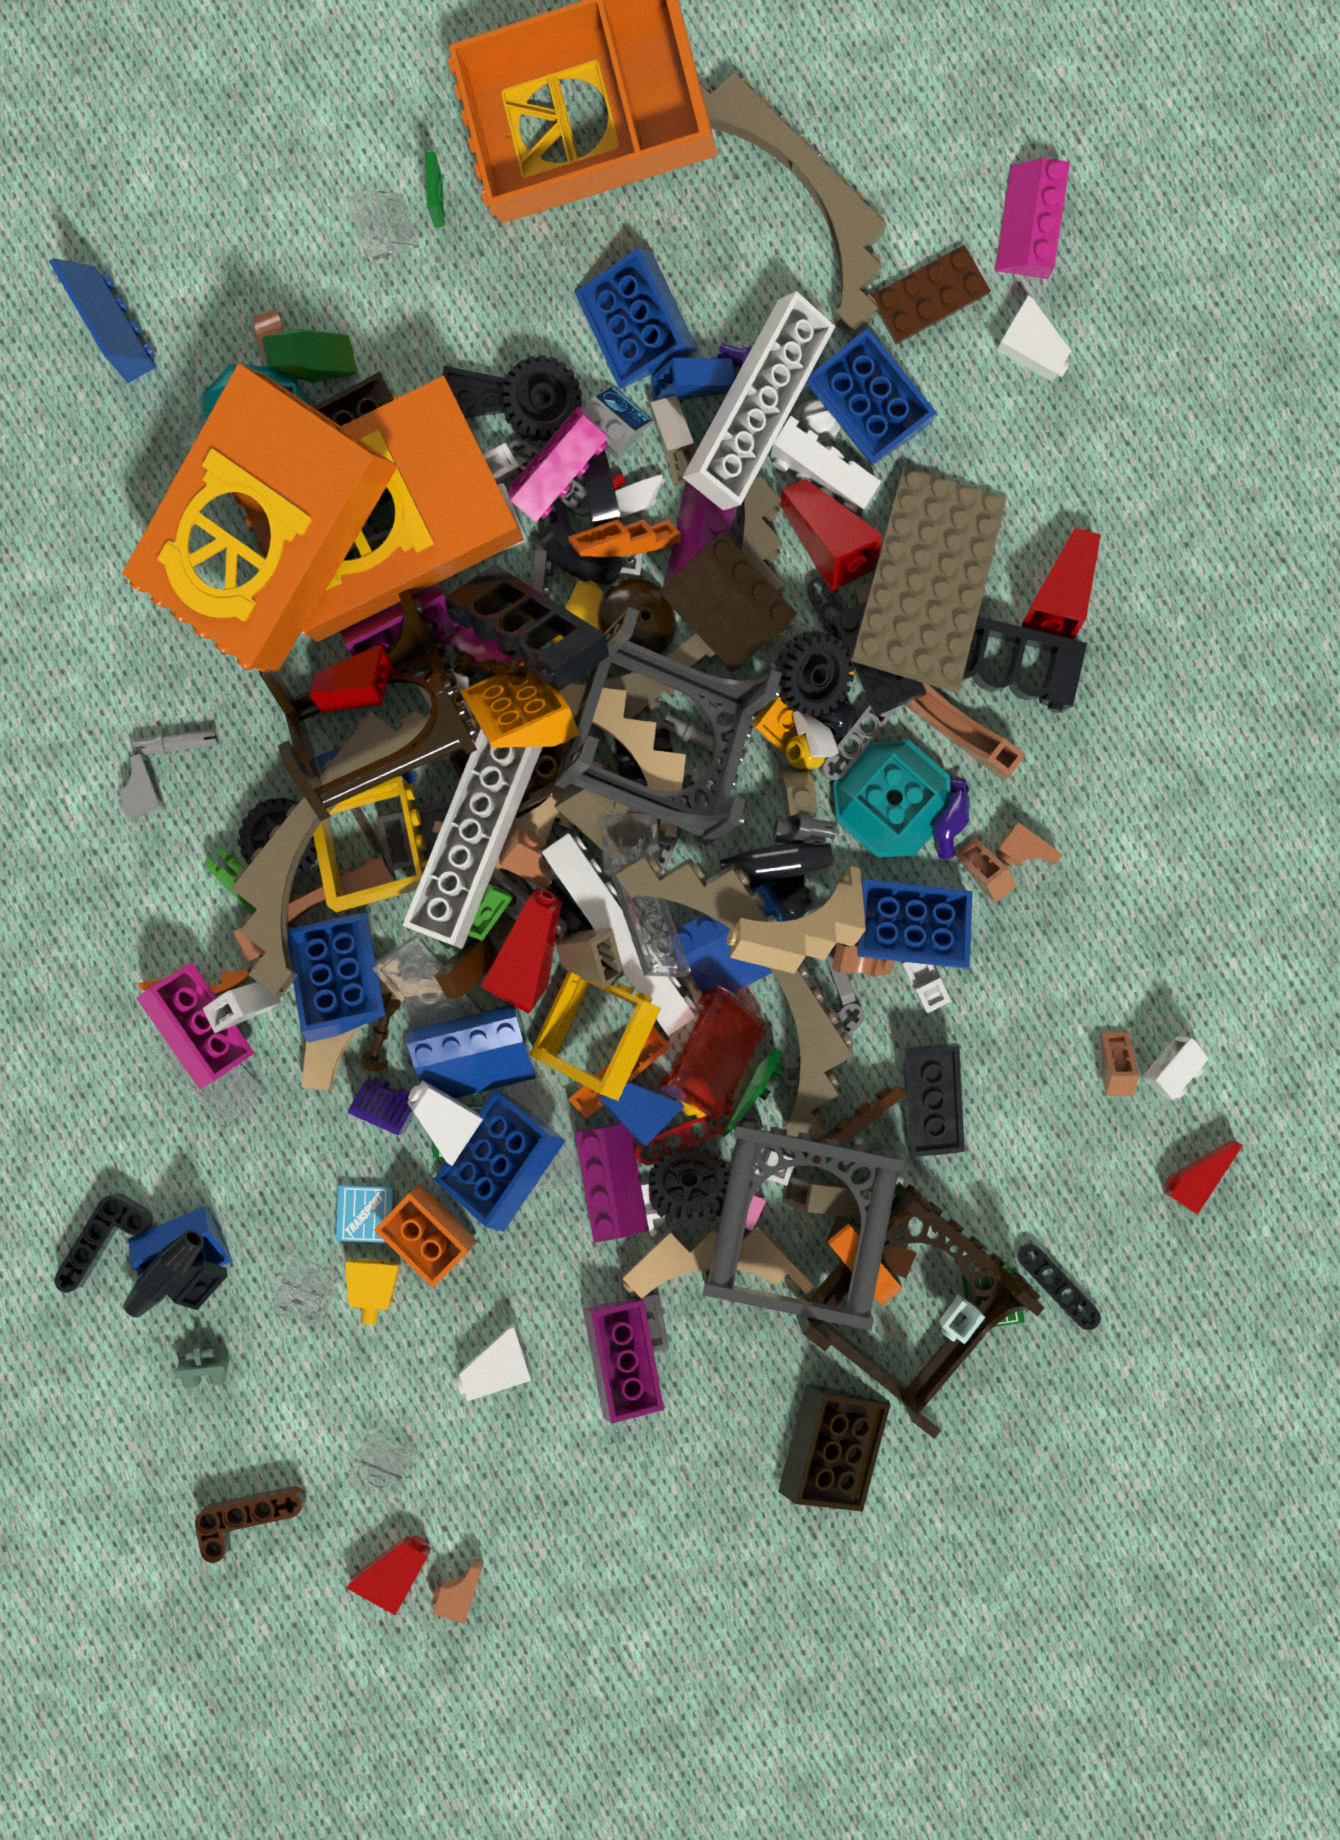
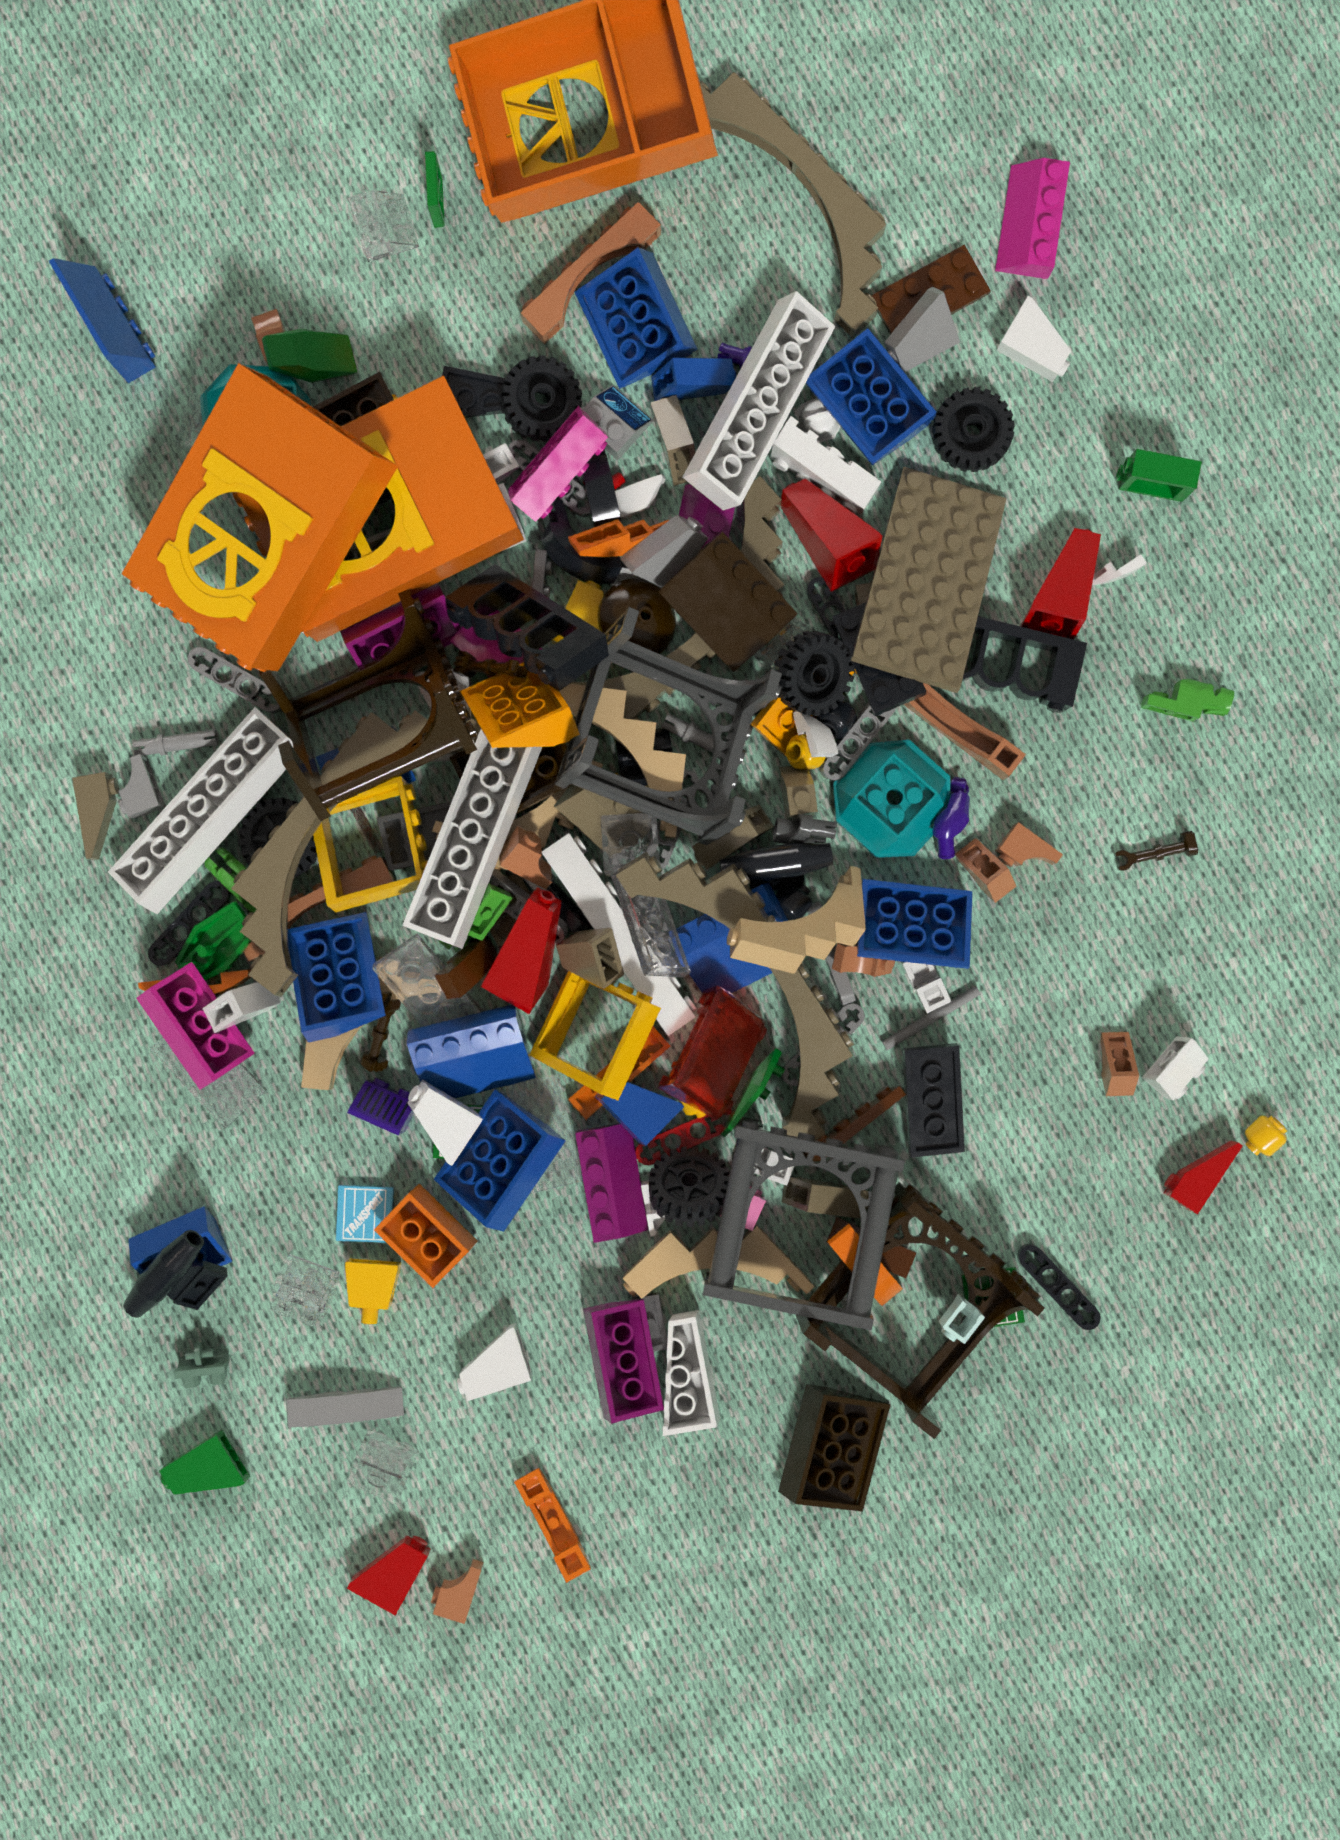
black beam [54,1193,153,1293] -> none
reddish brown beam [195,1486,306,1563] -> none
red slope [310,645,392,712] -> none
none -> dark tan slope [72,772,119,860]
none -> white brick [108,707,294,914]
none -> black beam [148,881,231,966]
none -> green slope [159,1430,251,1495]
none -> green piece [175,901,252,981]
none -> light grey beam [187,647,281,713]
none -> light grey slope [286,1386,404,1428]
none -> orange slope [514,1468,591,1583]
none -> nougat arch [520,202,661,345]
none -> light grey slope [621,515,708,587]
none -> white wedge [663,1310,720,1436]
none -> dark tan slope [692,804,774,870]
none -> light grey bar [881,986,981,1051]
none -> light grey slope [884,287,960,373]
none -> black wheel [932,387,1015,472]
none -> white slope [1092,554,1147,585]
none -> dark brown piece [1114,831,1198,871]
none -> green window [1116,449,1202,502]
none -> bright green plate [1141,679,1234,721]
none -> yellow head [1245,1115,1288,1156]

